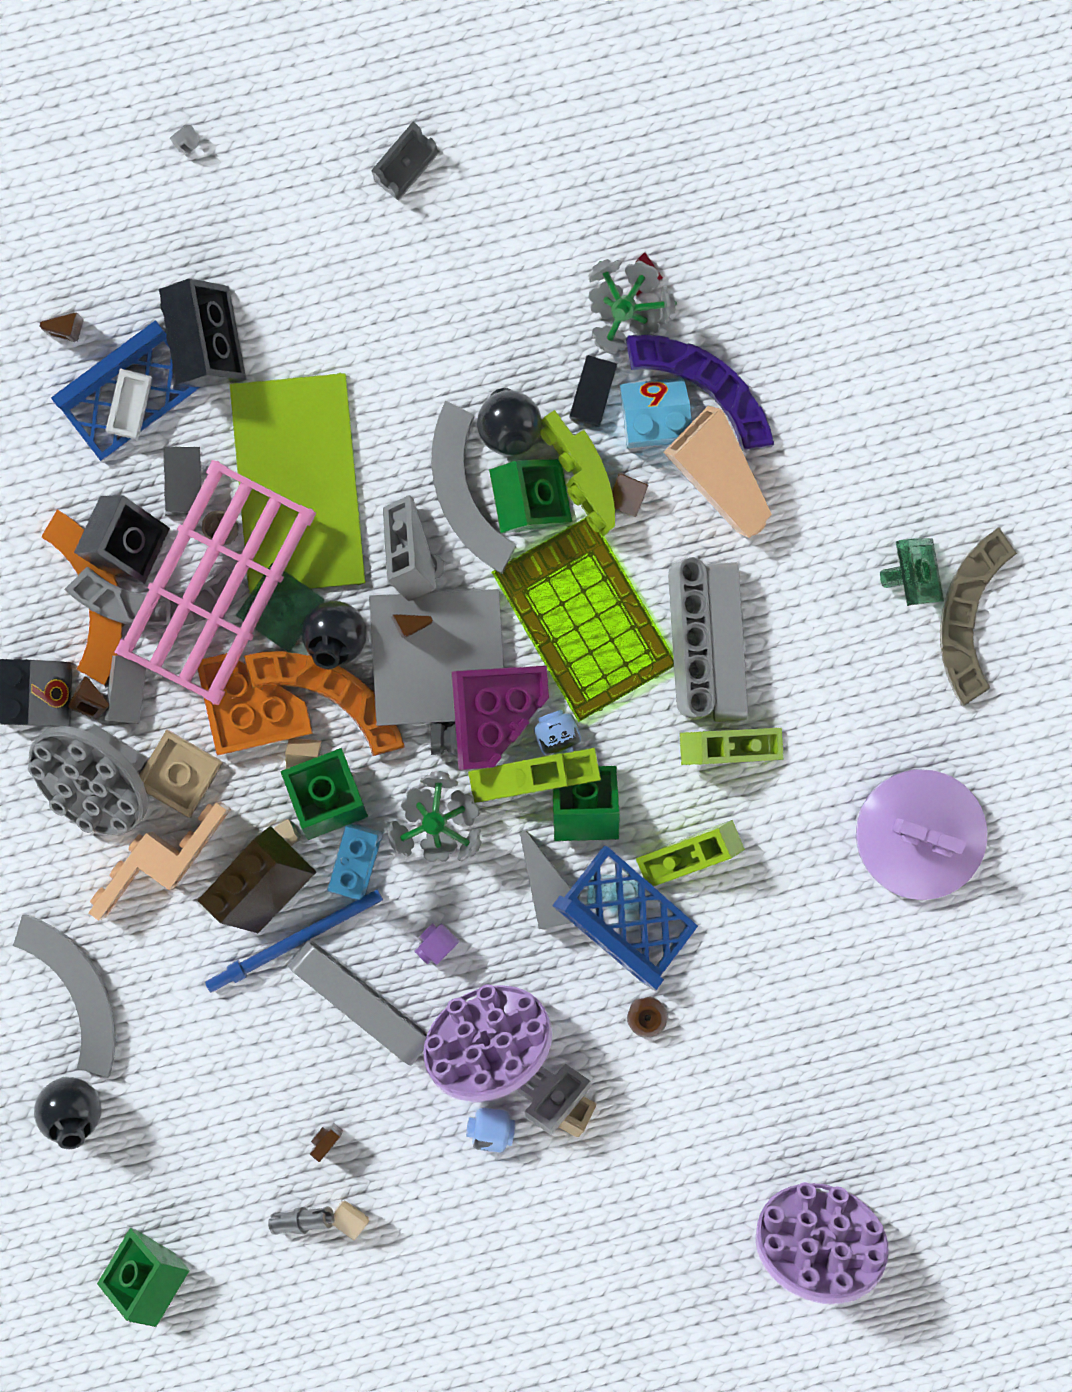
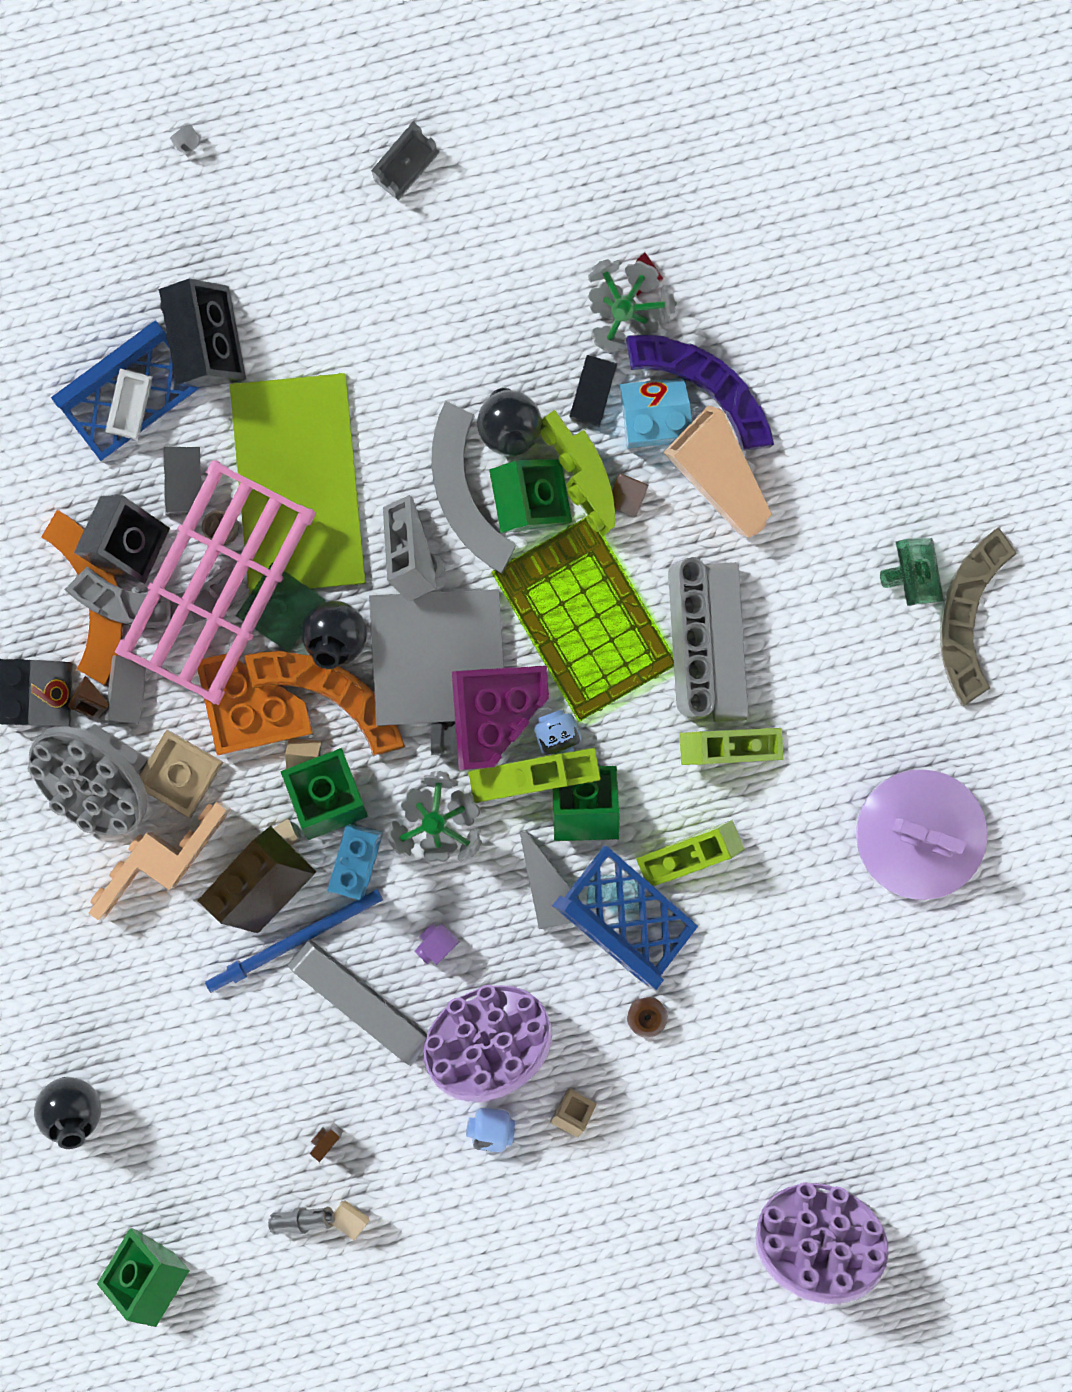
light grey tile [13,914,116,1078] -> none
reddish brown slope [39,313,84,342] -> none
reddish brown slope [391,614,433,638] -> none
light grey hinge [517,1064,592,1135] -> none

